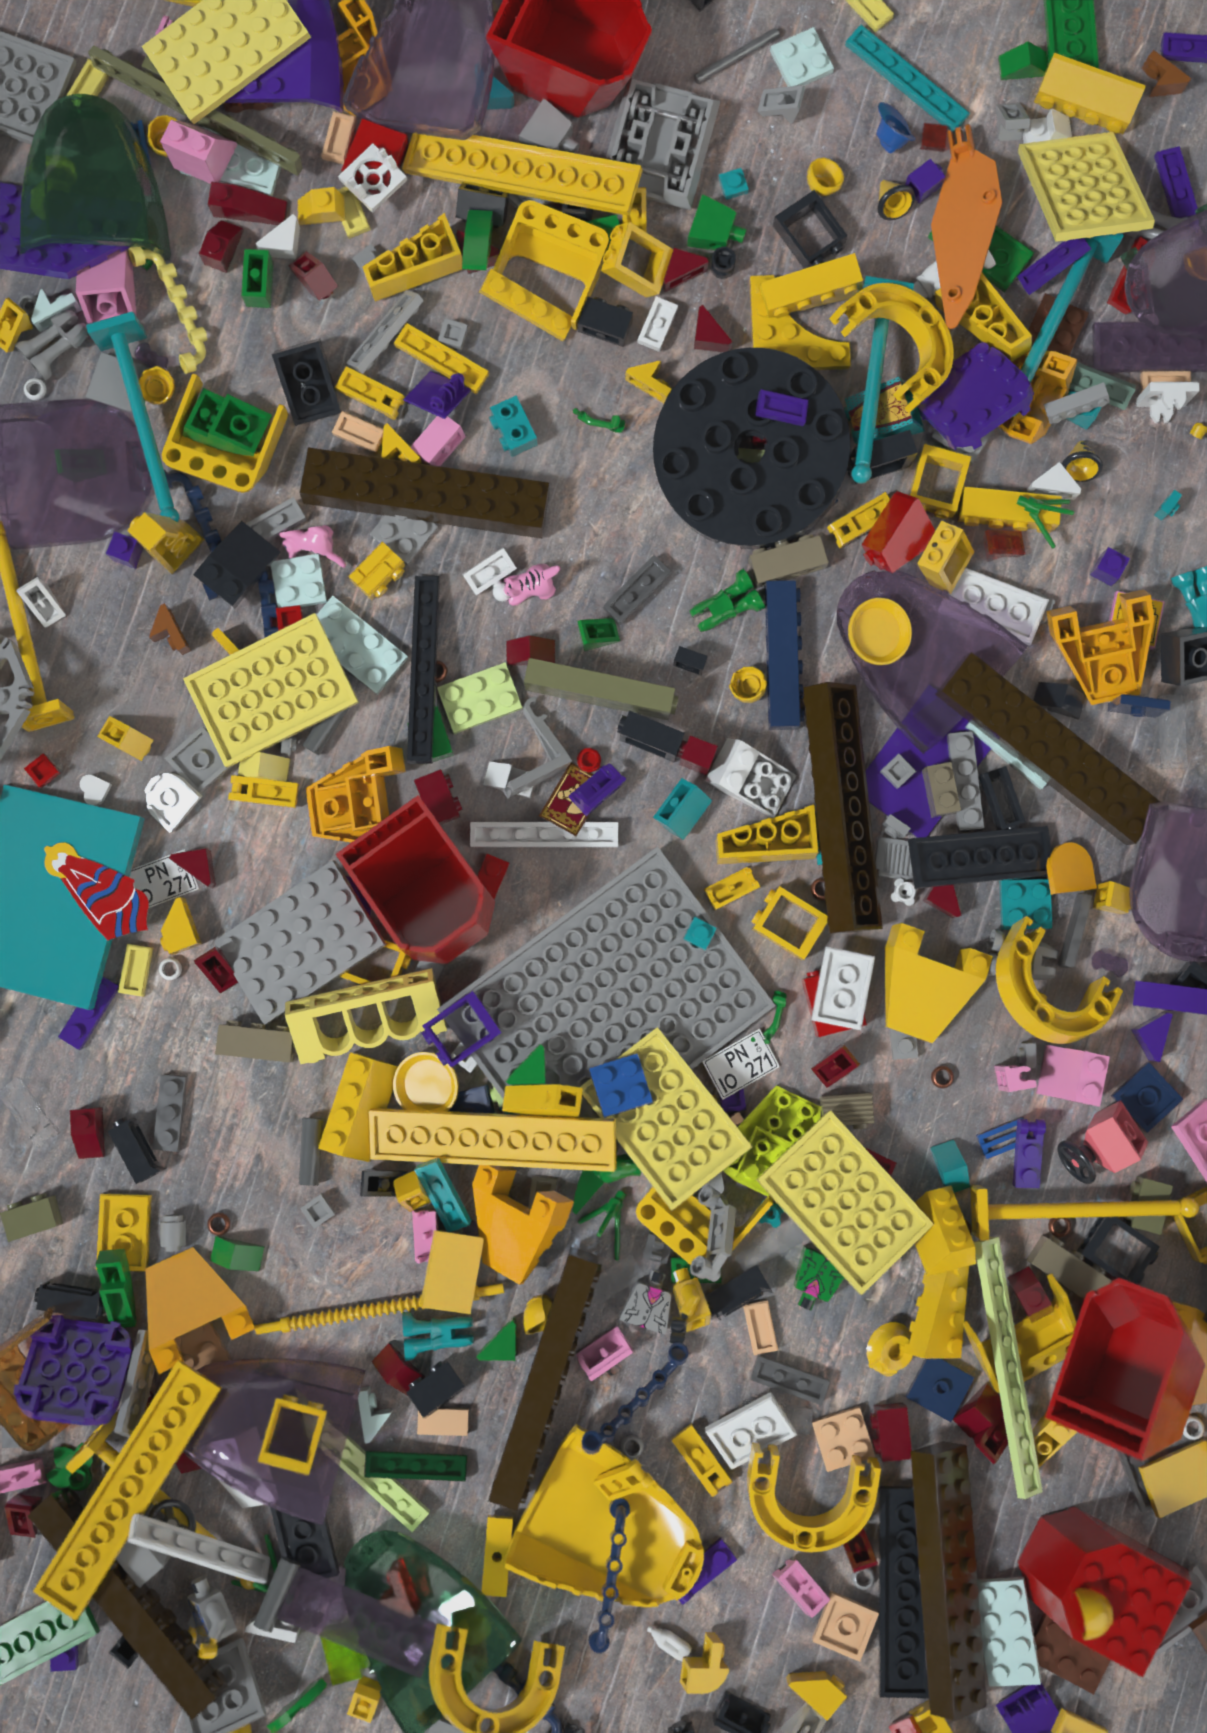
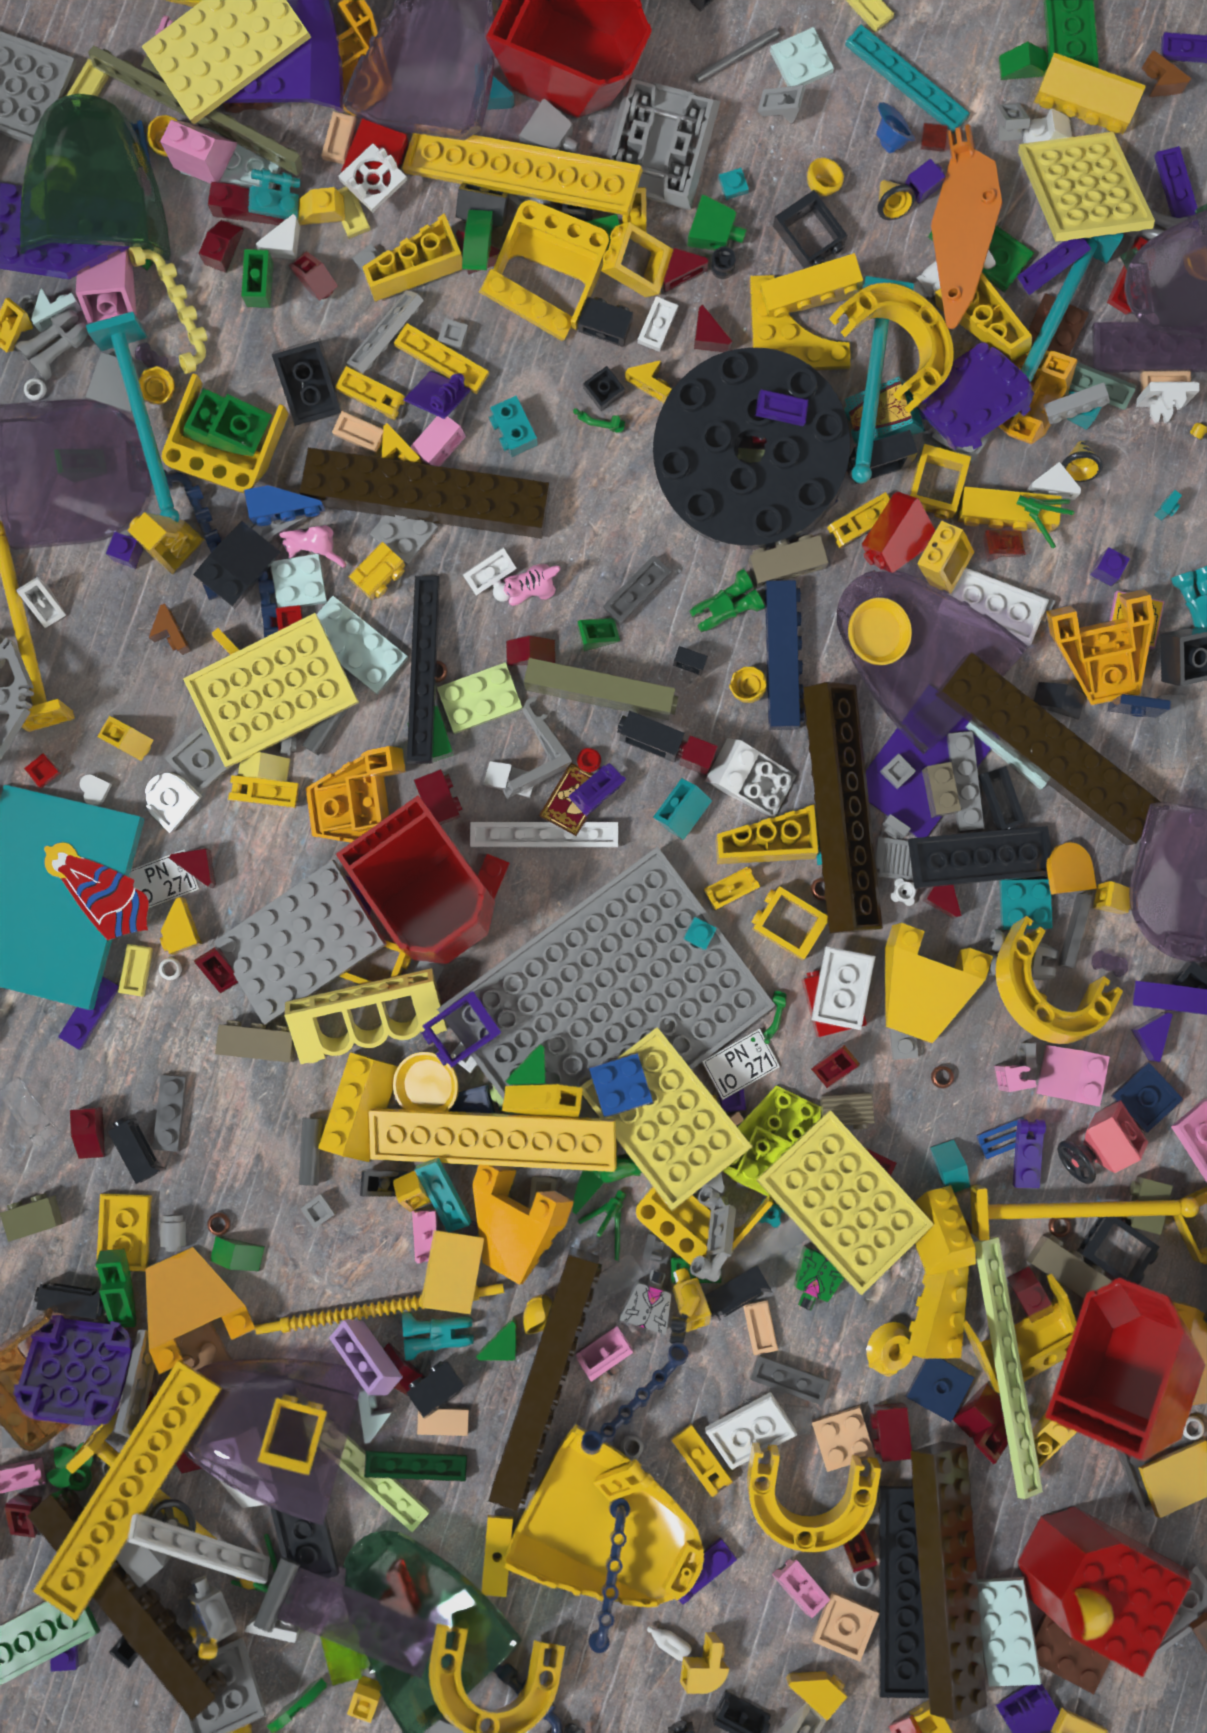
none -> blue slope [244,485,325,526]
none -> teal plate [248,168,300,219]
none -> lavender brick [329,1320,402,1395]
none -> black piece [583,366,625,411]

